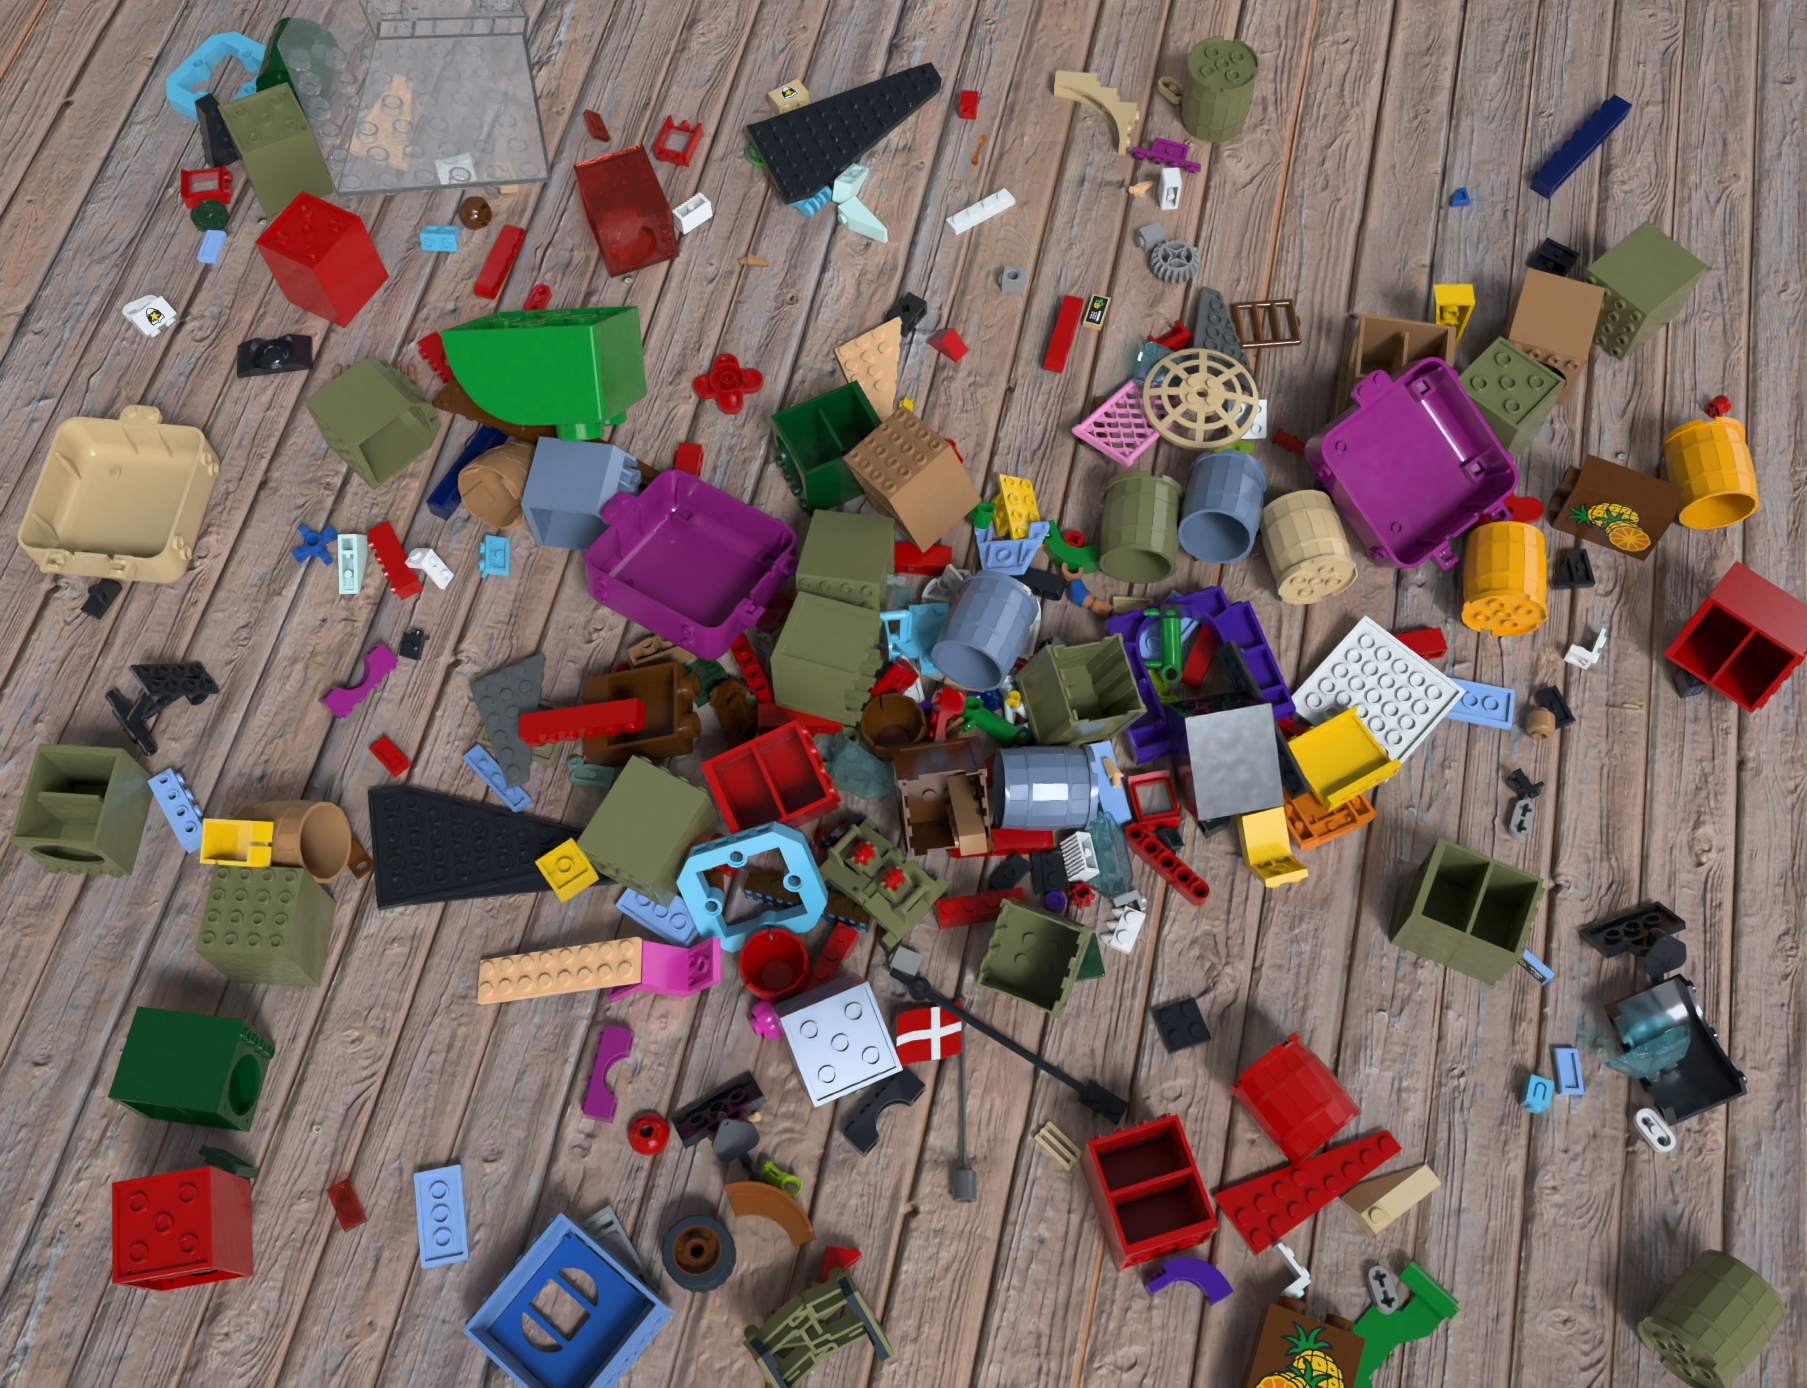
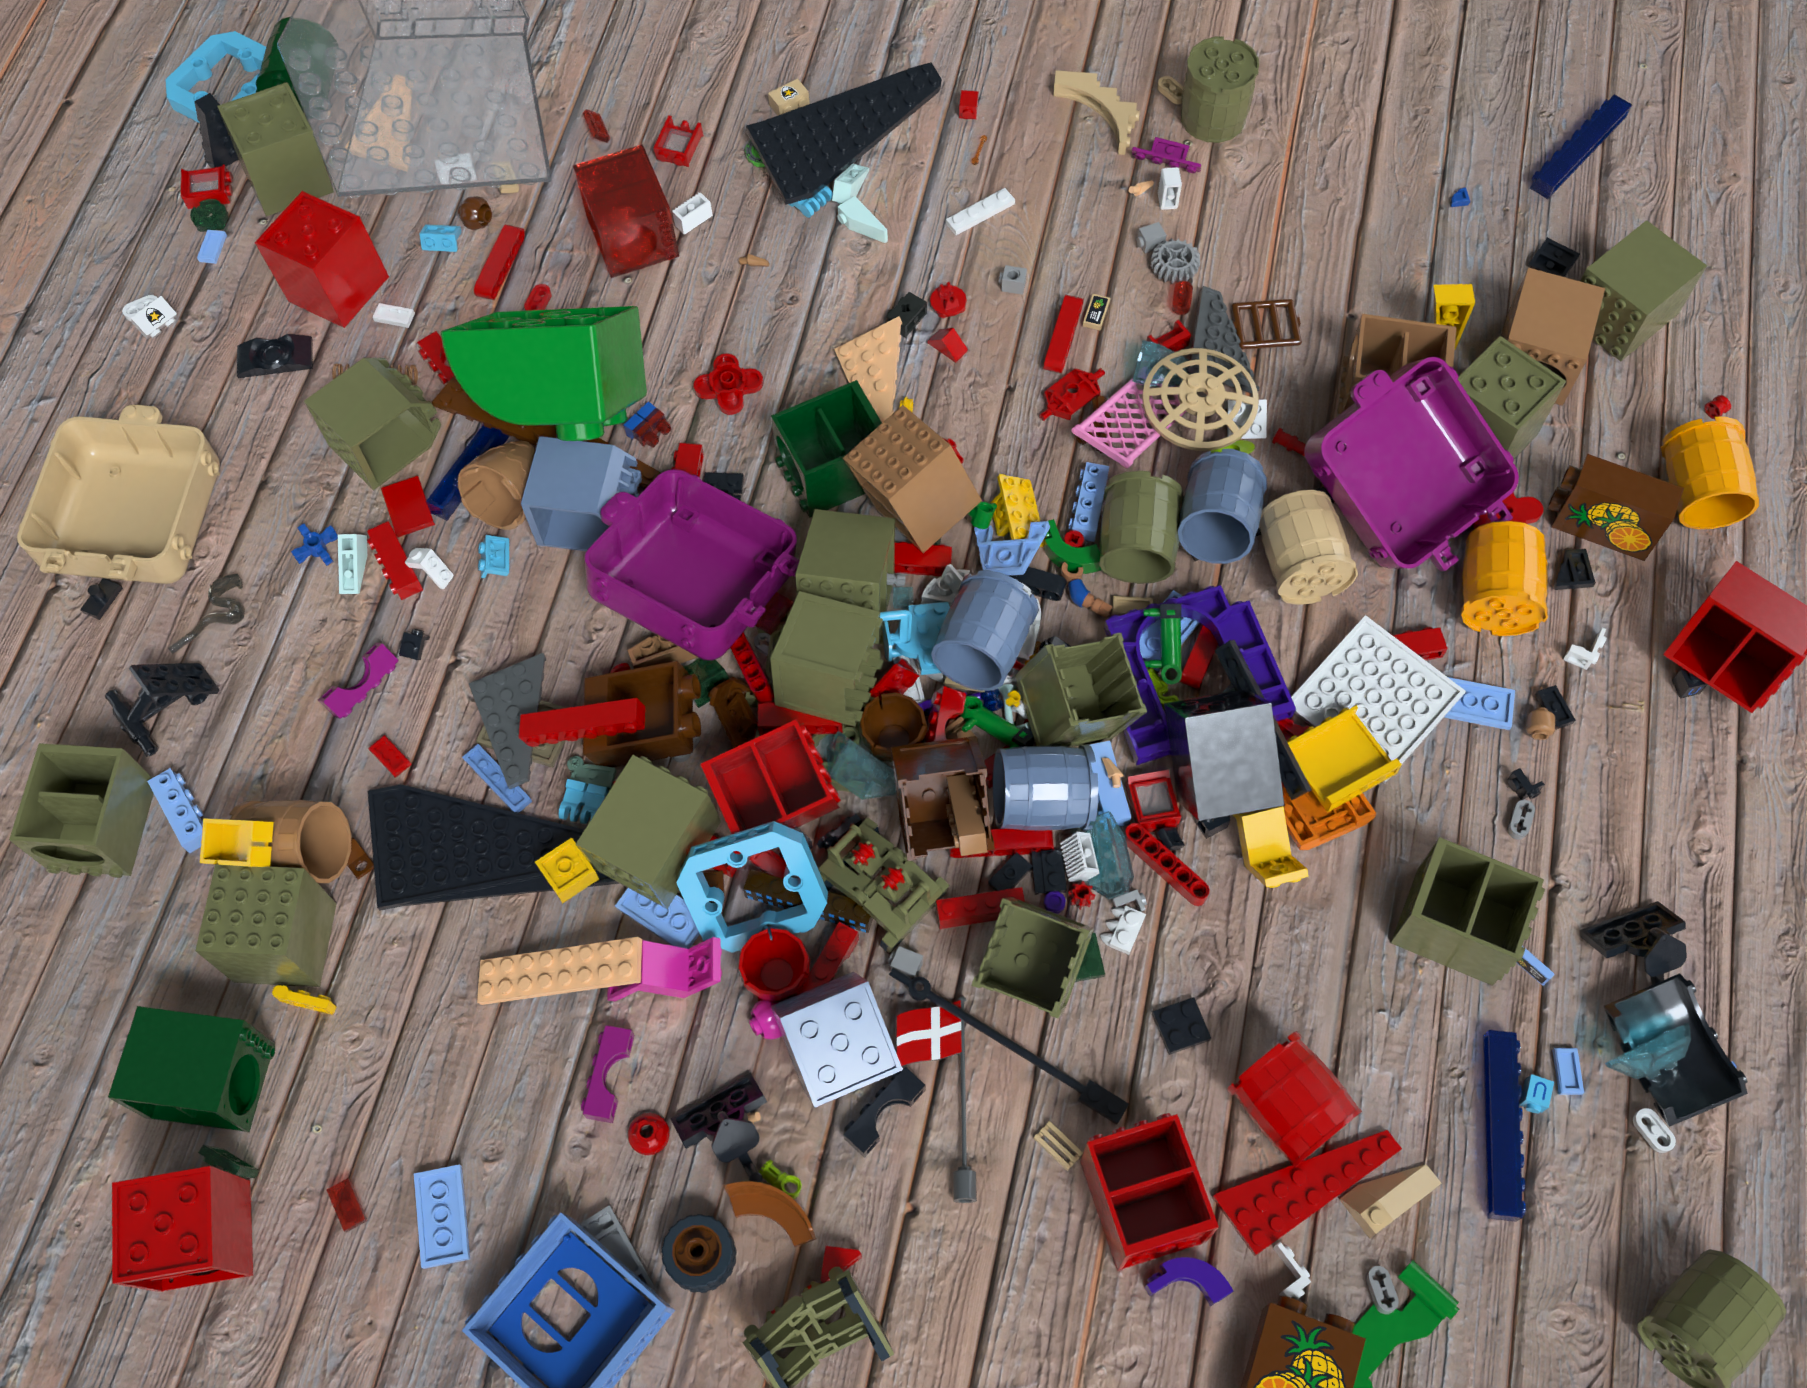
none -> clear smoke animal [168,574,245,654]
none -> yellow hinge [272,985,337,1015]
none -> white plate [372,303,415,328]
none -> red tile [381,476,435,538]
none -> medium azure legs [559,779,609,824]
none -> clear red hips [624,401,672,448]
none -> black plate [704,472,744,501]
none -> red tile [749,849,787,879]
none -> red plate [930,282,967,318]
none -> red plate [1039,368,1105,421]
none -> light blue brick [1069,462,1109,542]
none -> clear red plate [1172,281,1193,315]
none -> clear blue brick [1483,1030,1526,1222]

